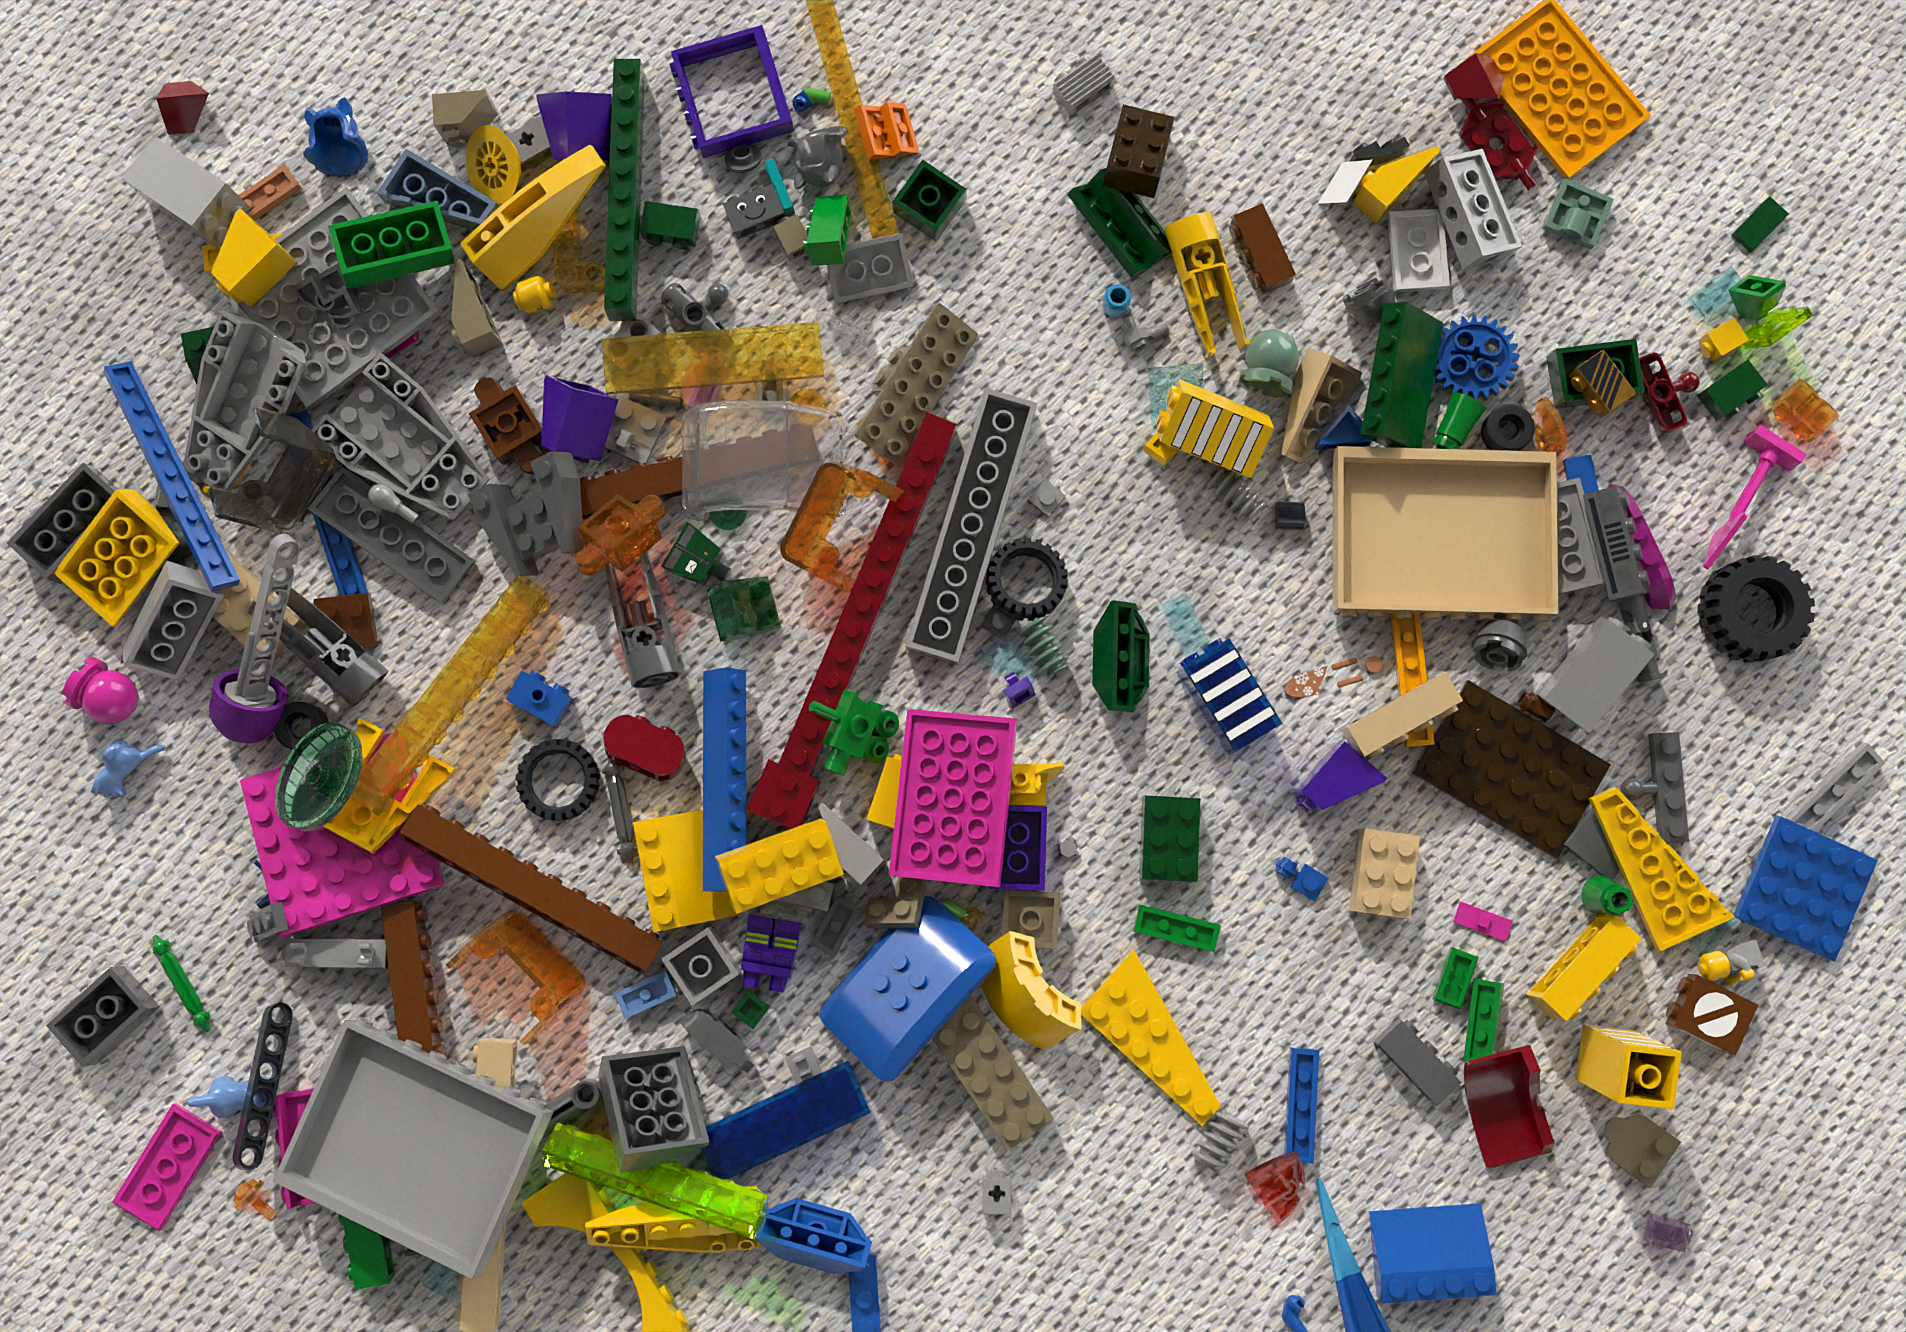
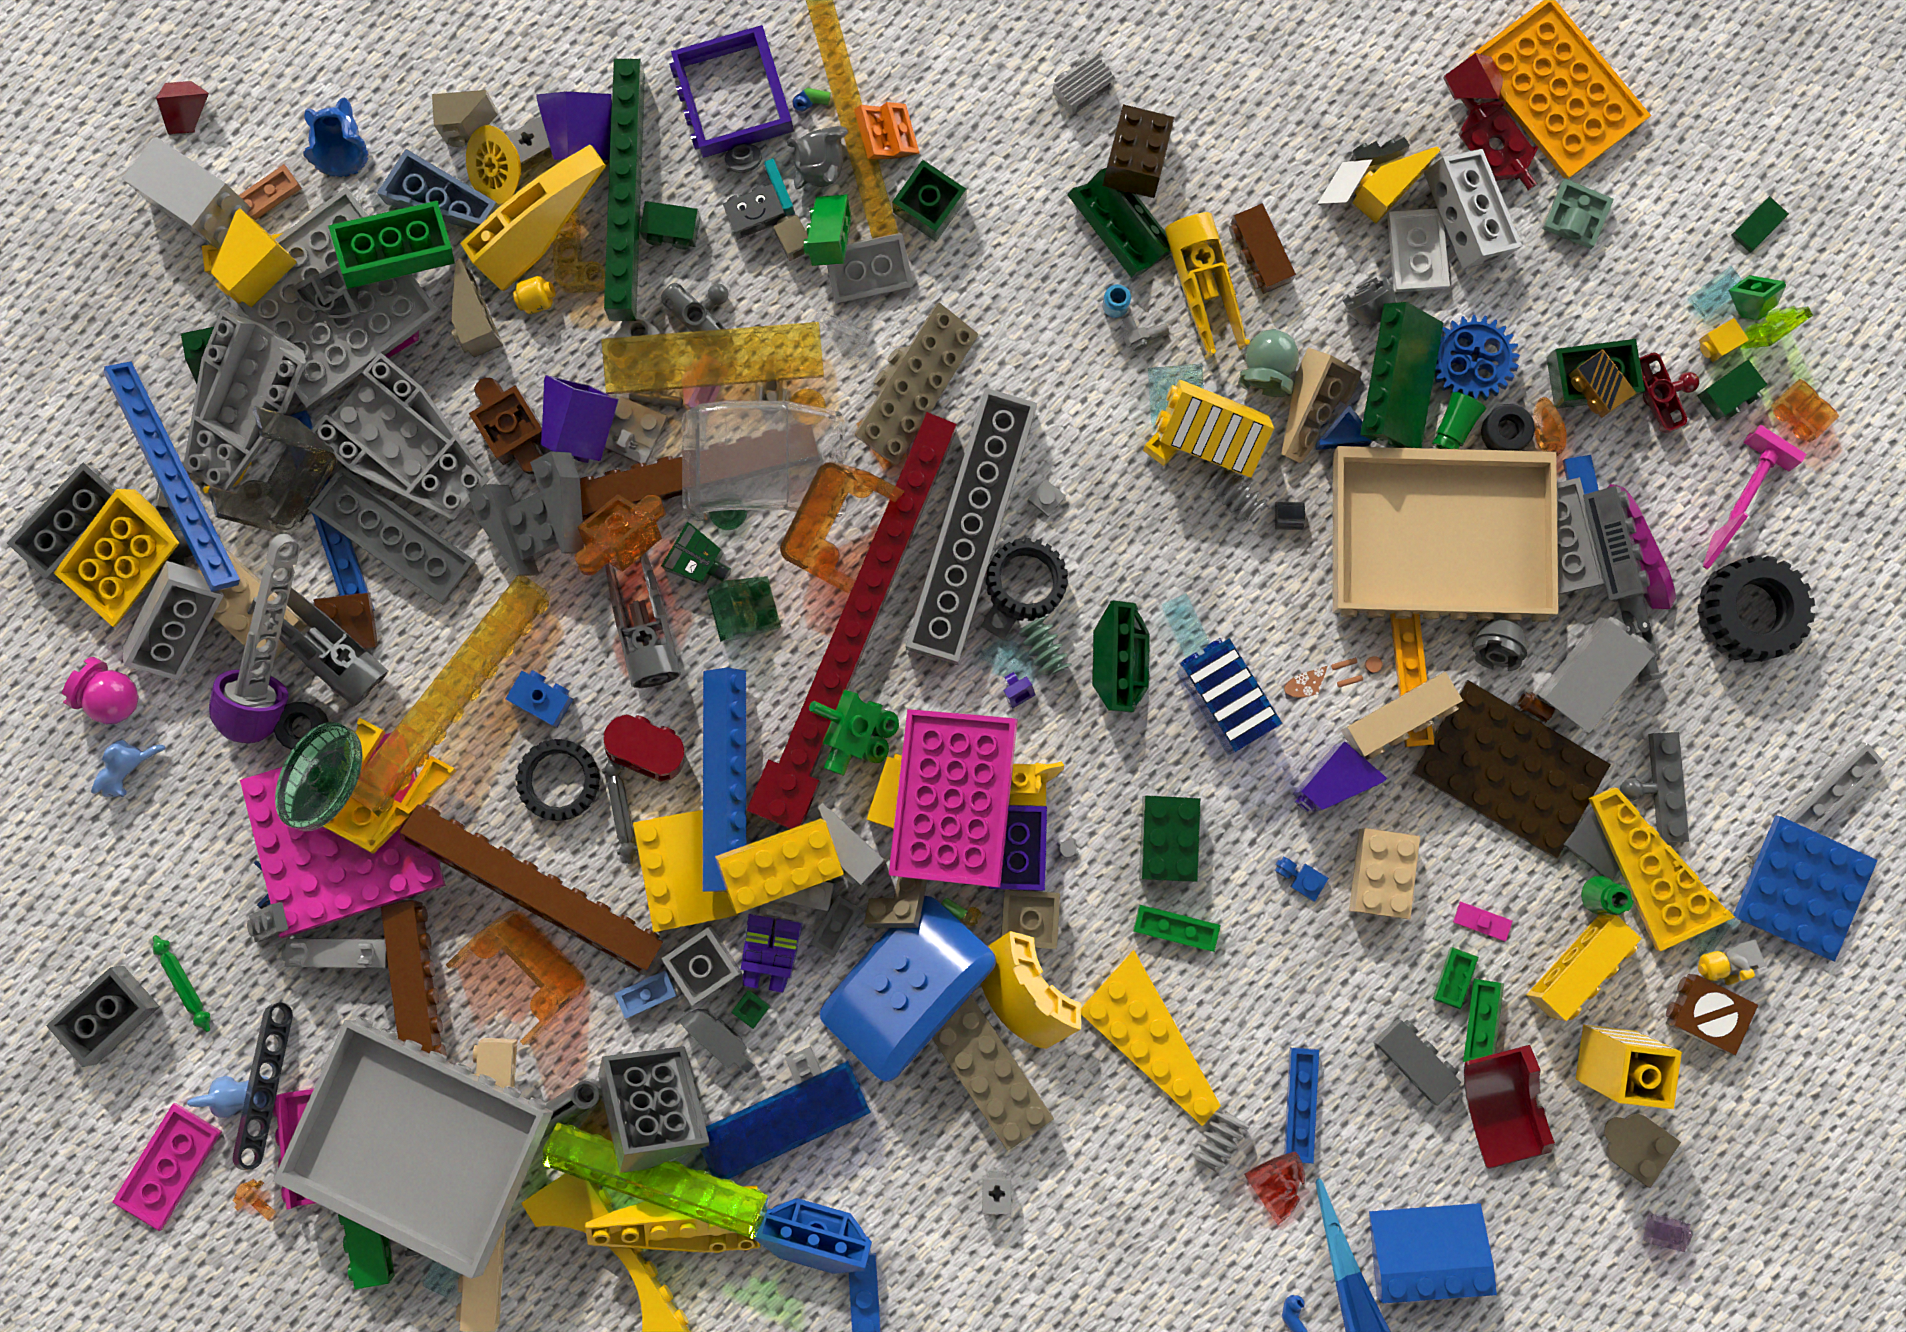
light grey piece [368,484,419,524] -> none

